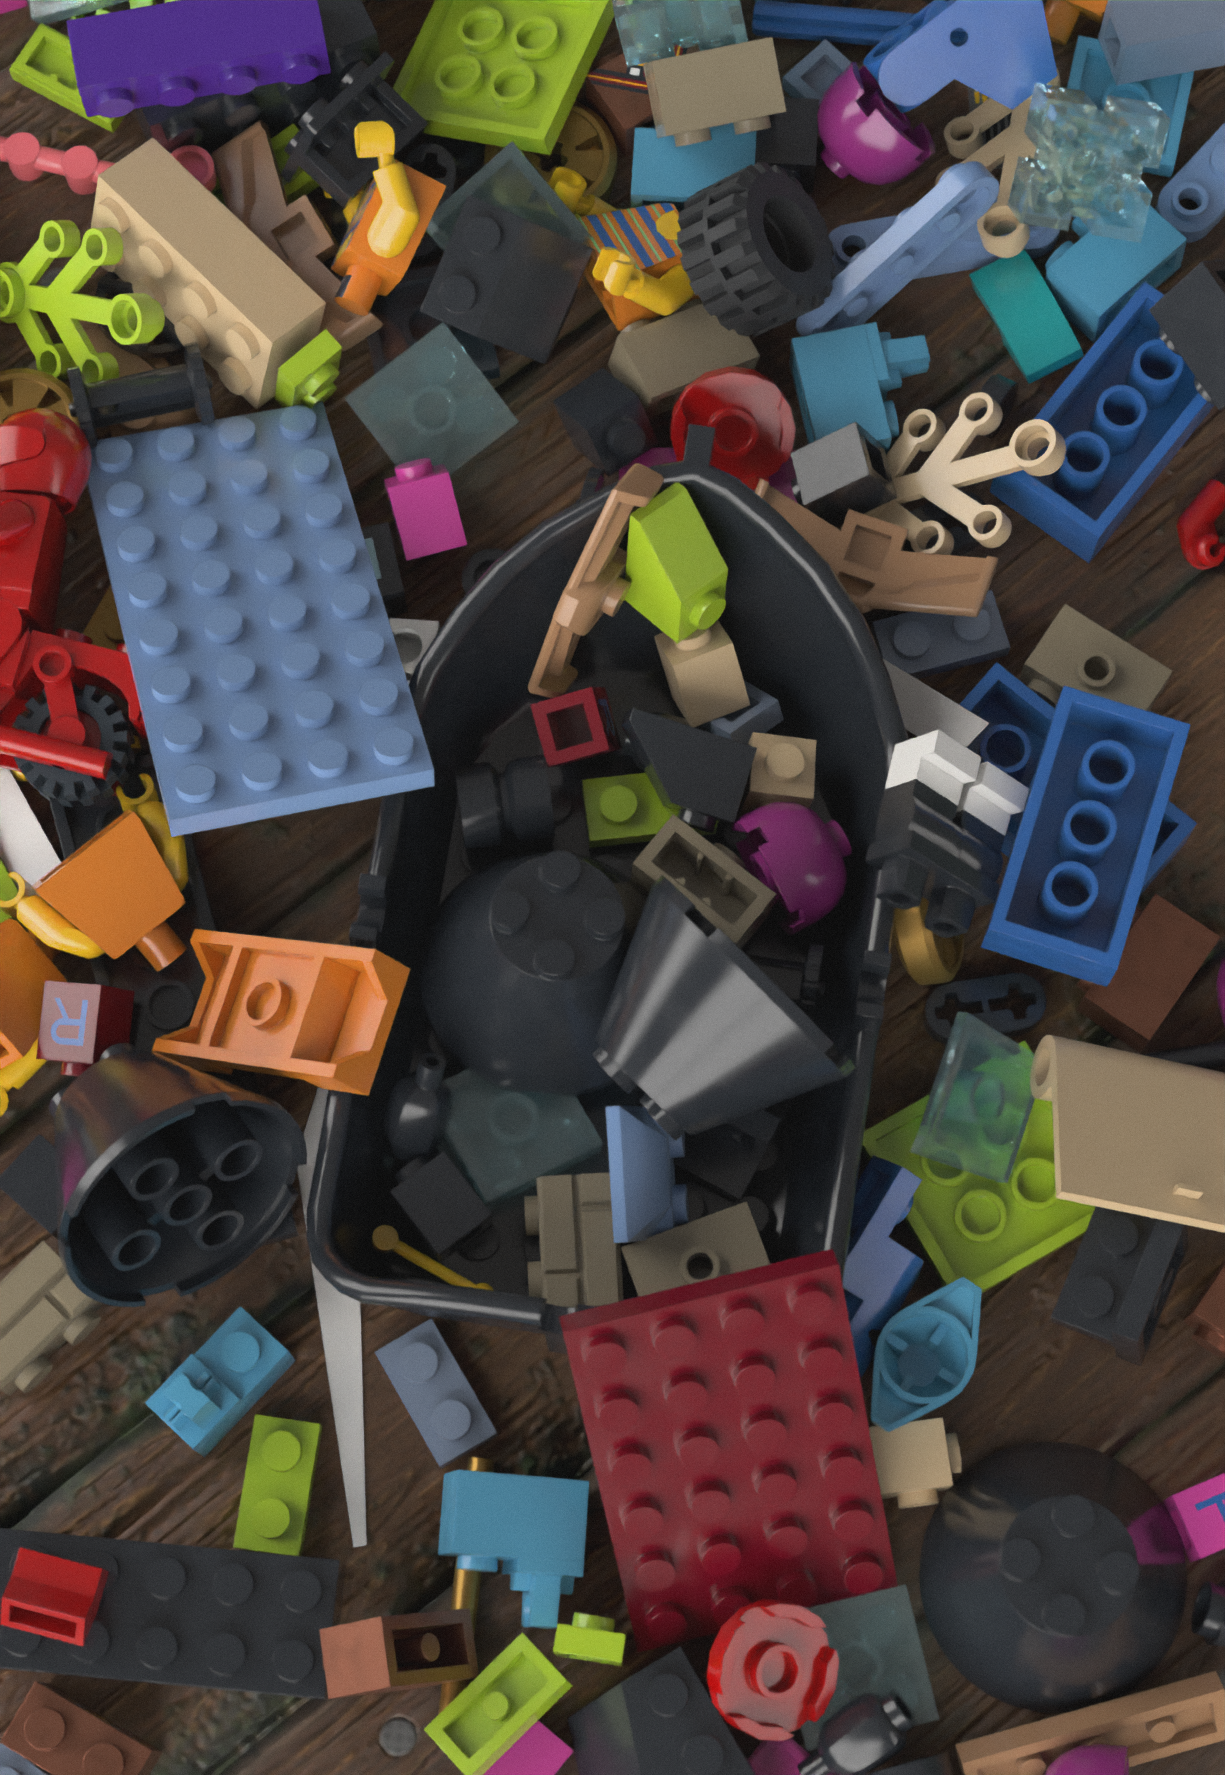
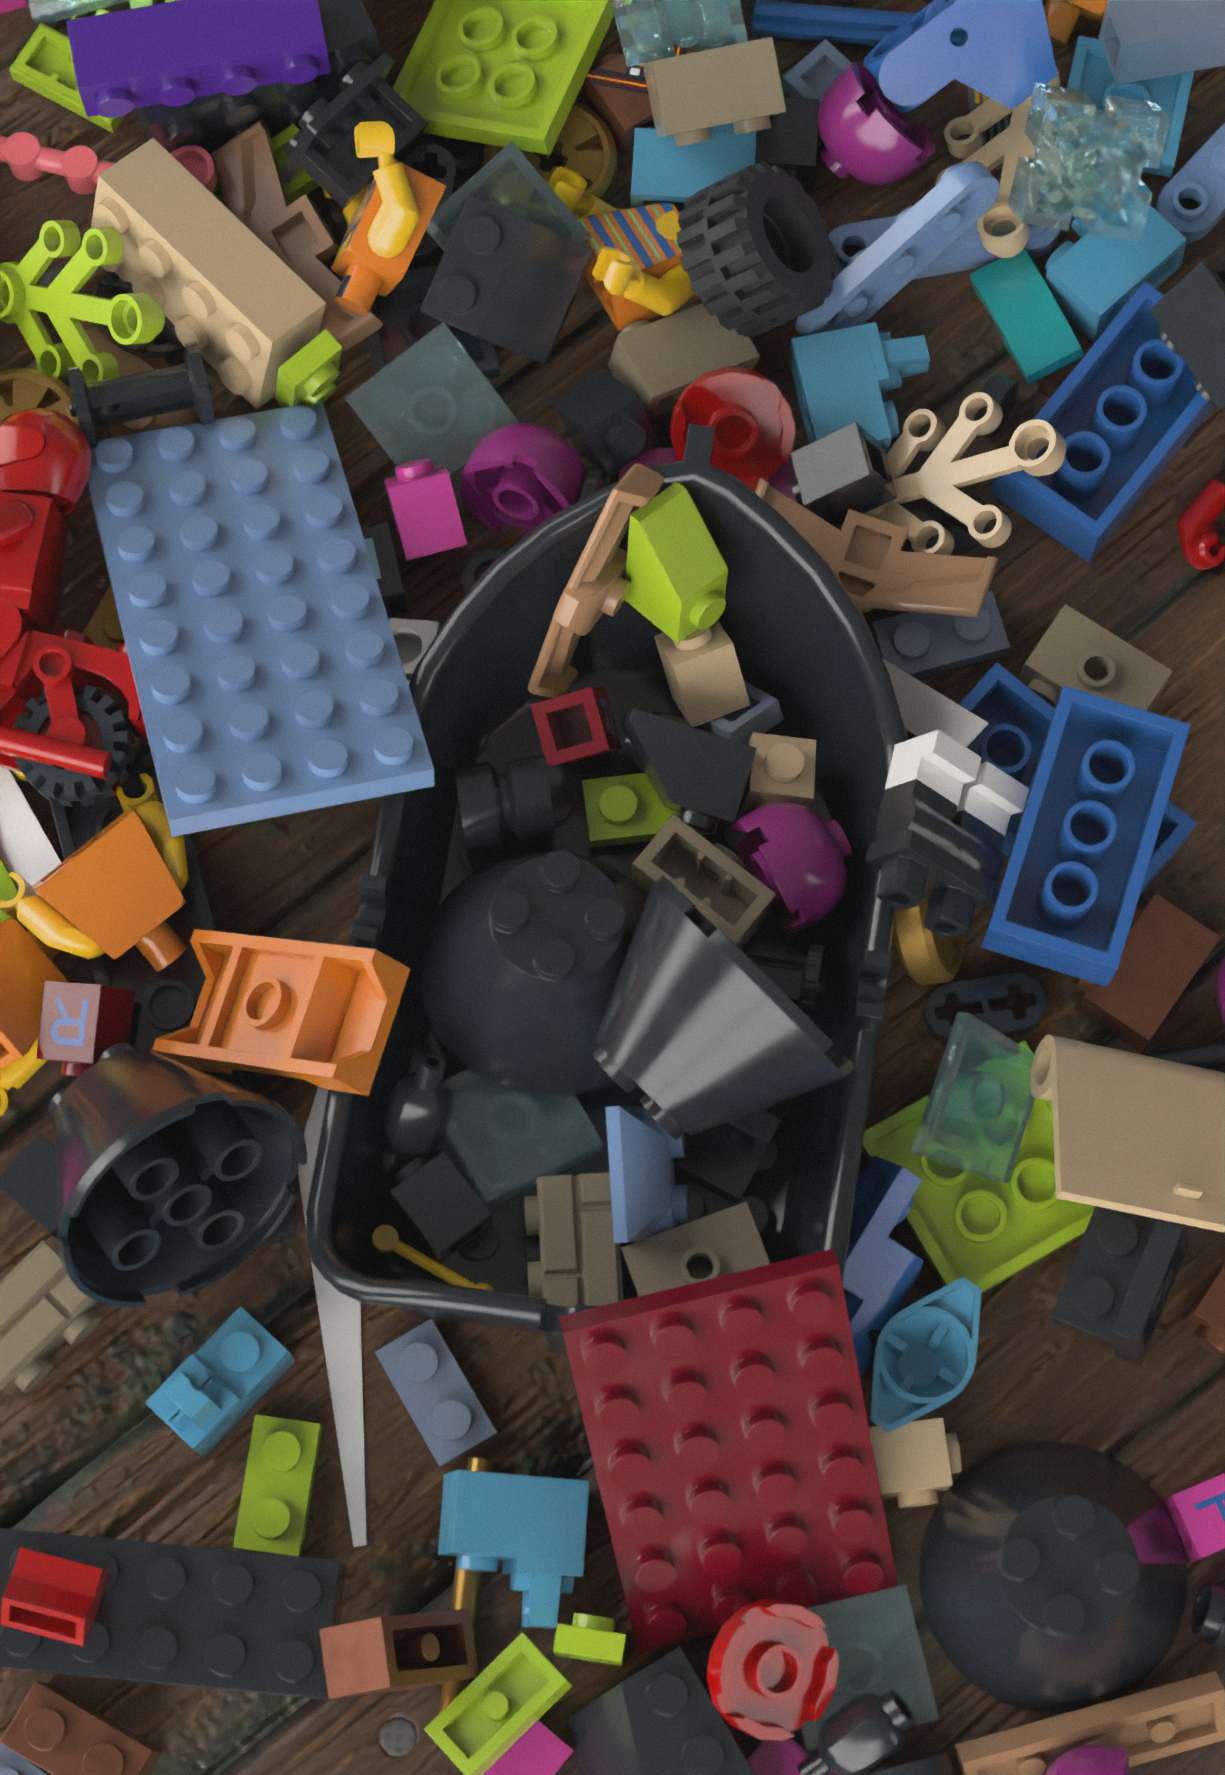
none -> magenta cylinder [459,423,585,541]

